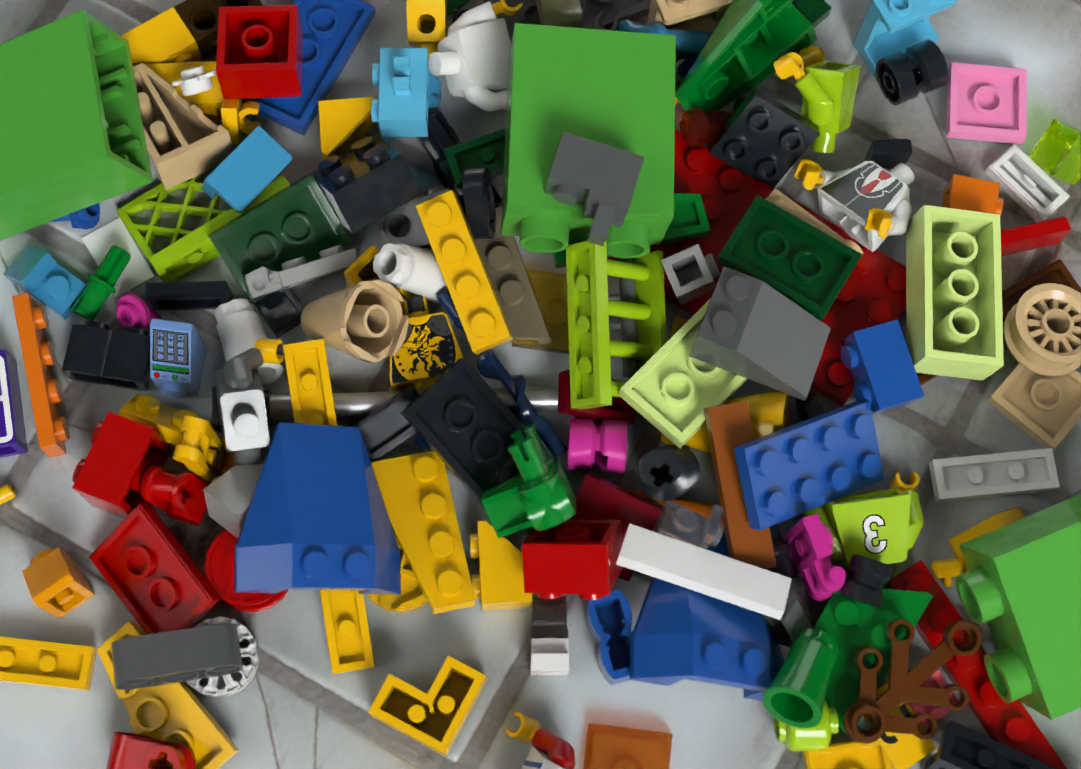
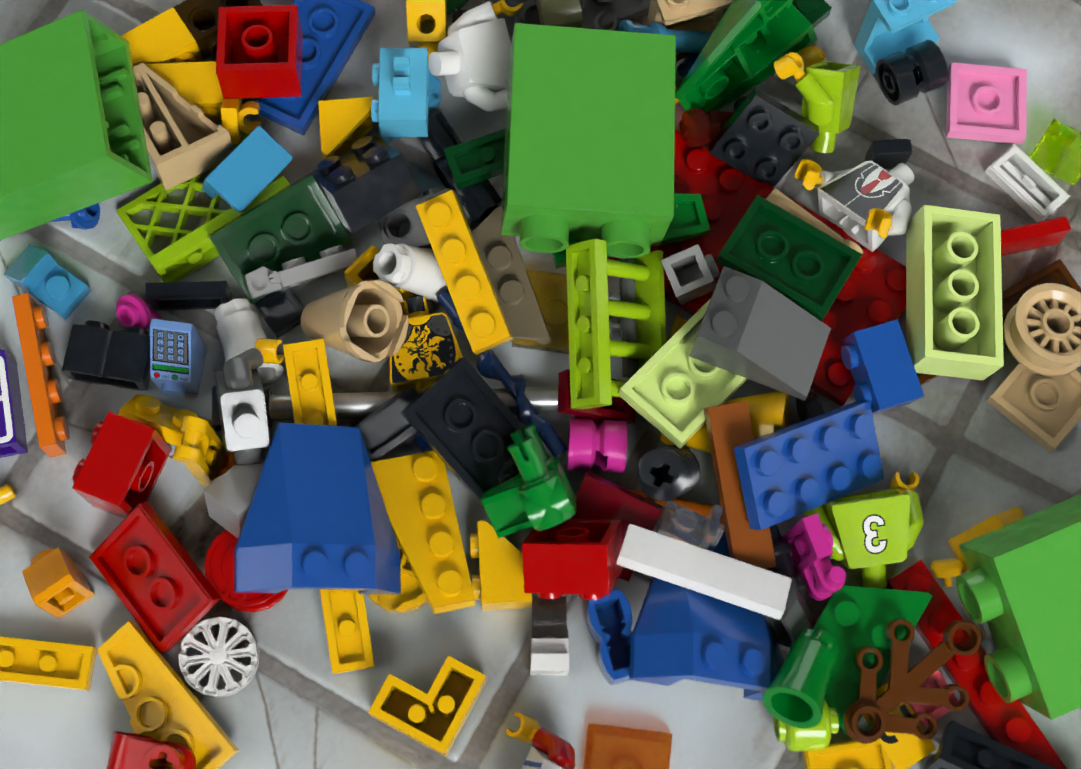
green axle [70,245,131,321] -> none
white sticker [82,217,154,297] -> none
dark grey beam [111,623,243,690] -> none
red piece [141,465,210,526] -> none
white plate [171,65,216,96] -> none
black beam [463,168,496,239] -> none
dark grey hinge [545,131,644,246] -> none
black wheel [839,554,894,609] -> none
white plate [929,448,1060,503] -> none
orange brick [941,174,1004,216] -> none

